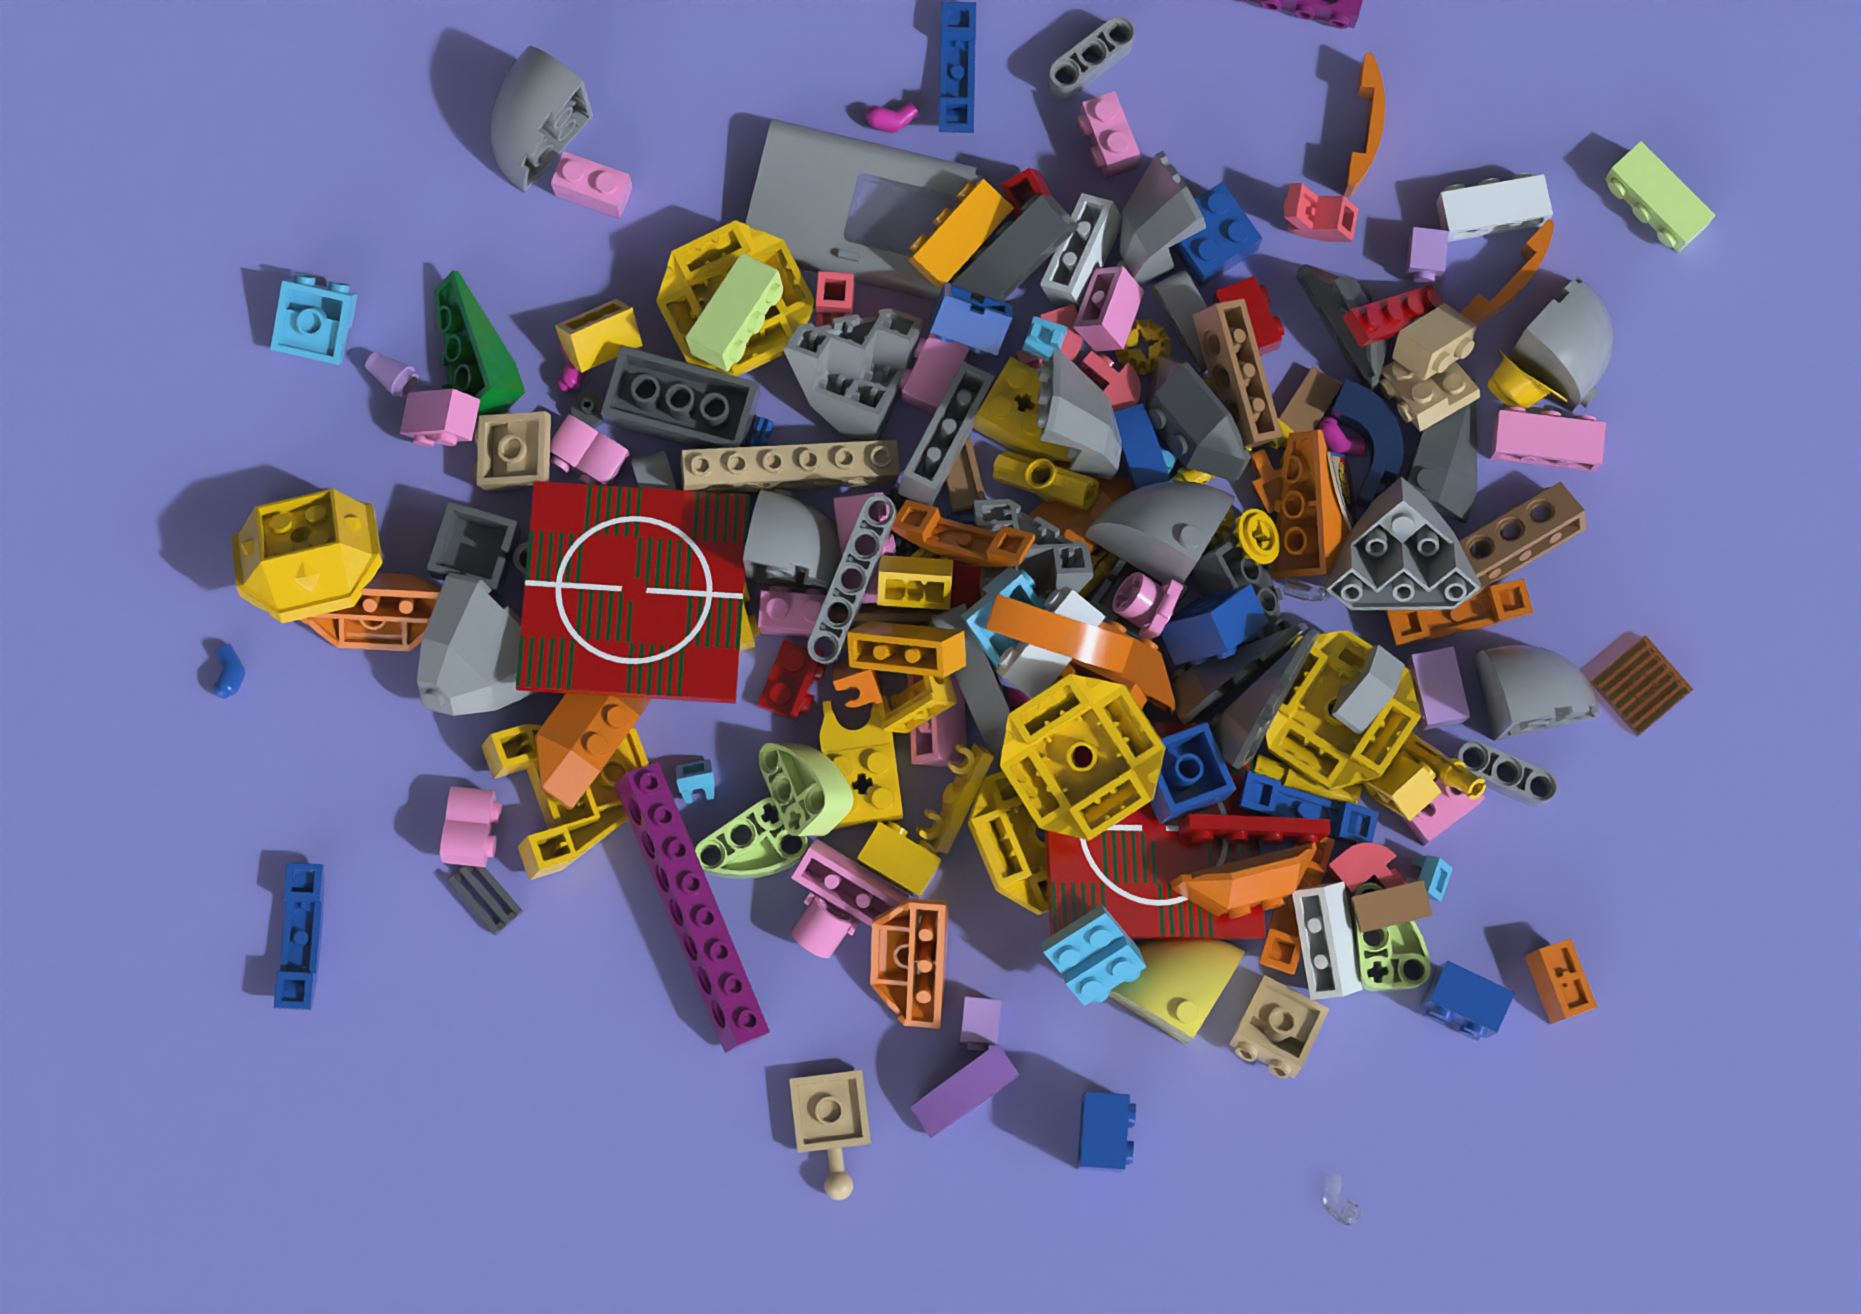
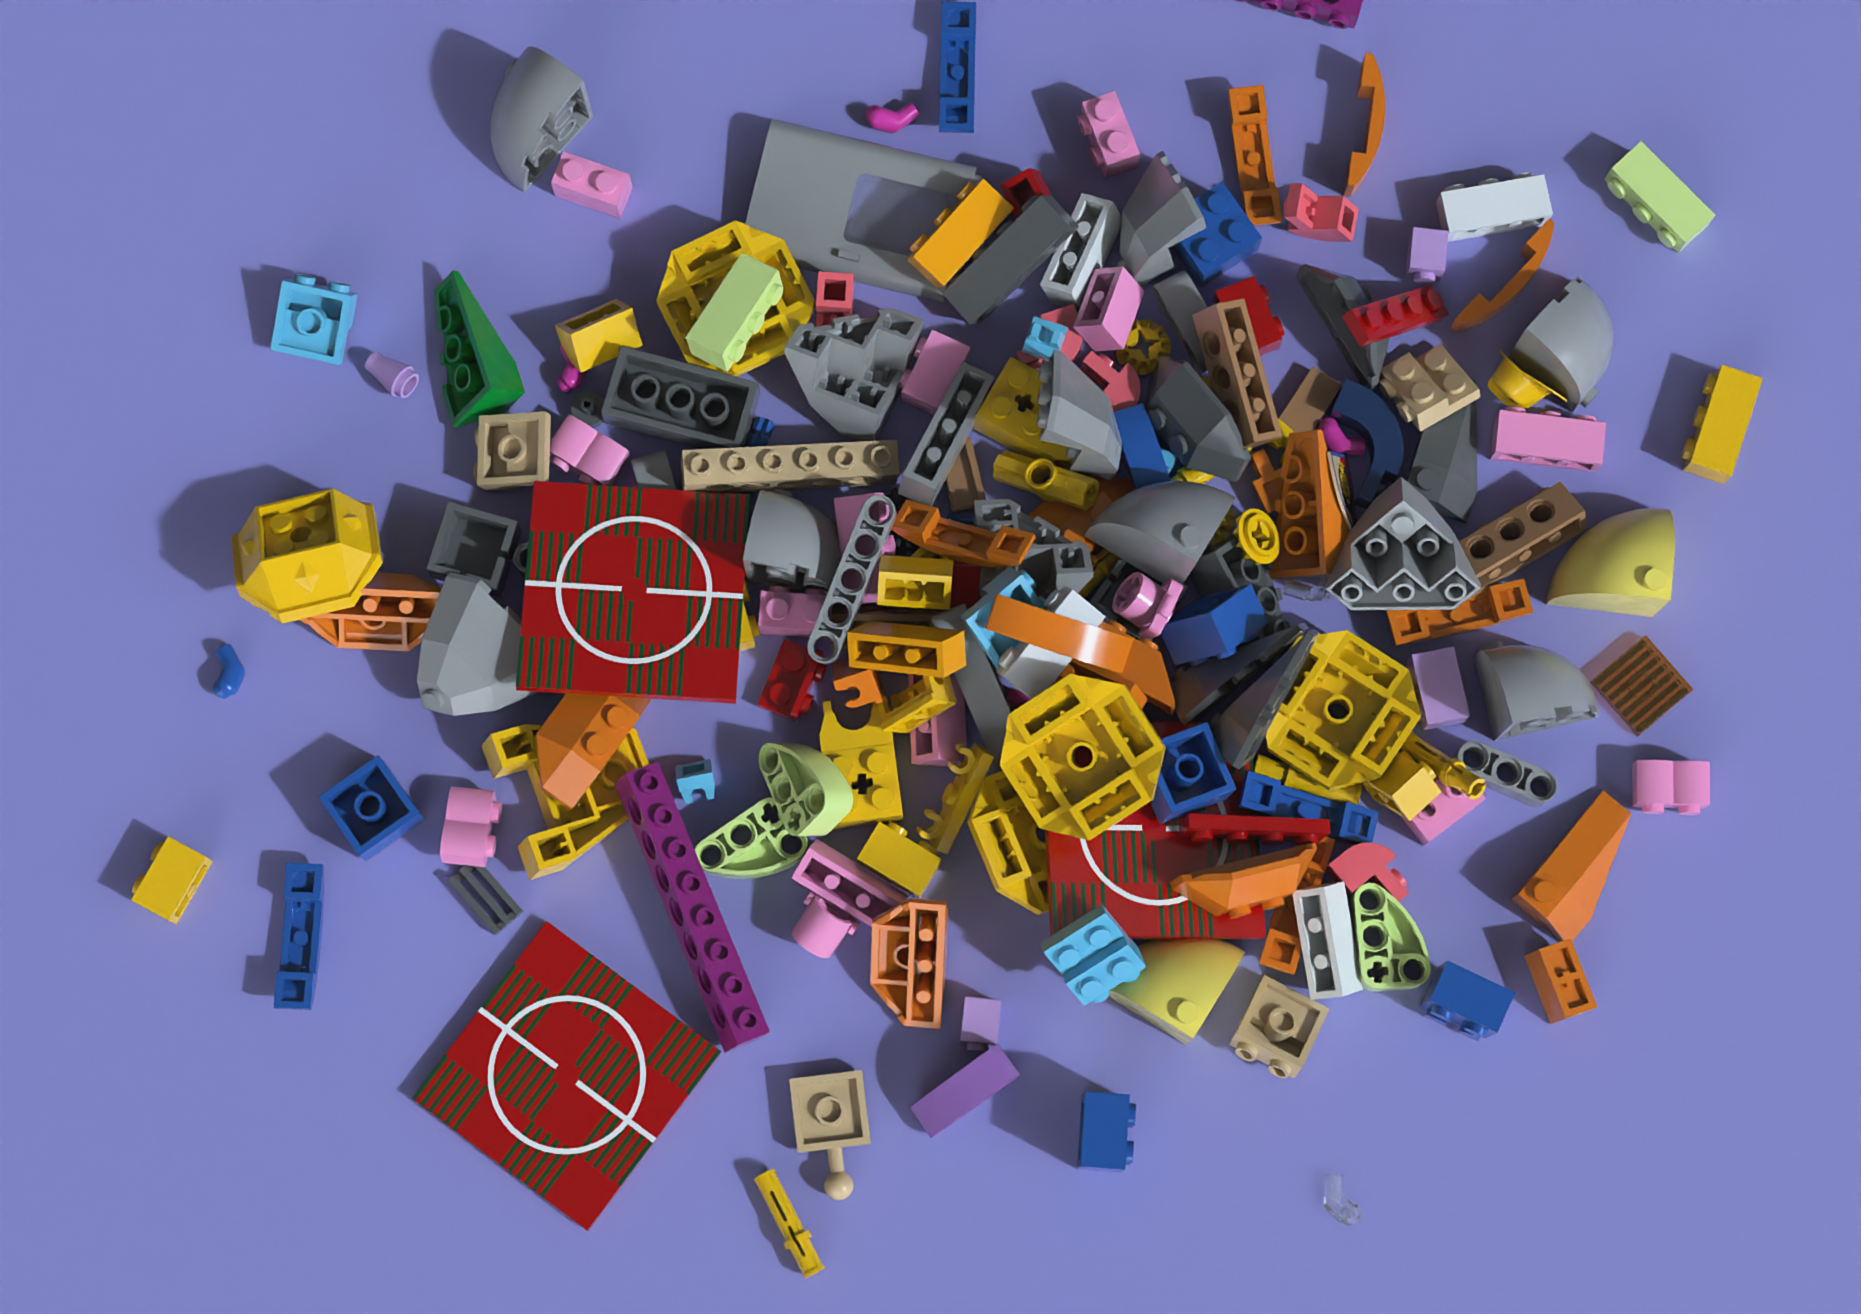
bright pink brick [400,389,480,448] -> none
brick [930,282,1012,355] -> none
light grey beam [1048,16,1135,99] -> none
light grey slope [1331,644,1405,735] -> none
medium nougat tile [1351,880,1433,933] -> none
tan brick [1392,303,1477,380] -> none
medium azure tile [1406,855,1453,902] -> none
none -> yellow brick [131,836,213,925]
none -> blue brick [318,755,426,861]
none -> red tile [412,921,722,1231]
none -> yellow pin [753,1168,825,1279]
none -> orange slope [1228,85,1283,226]
none -> orange wedge [1511,790,1631,941]
none -> light yellow brick [1546,508,1675,617]
none -> bright pink brick [1632,760,1710,815]
none -> yellow brick [1681,364,1763,484]

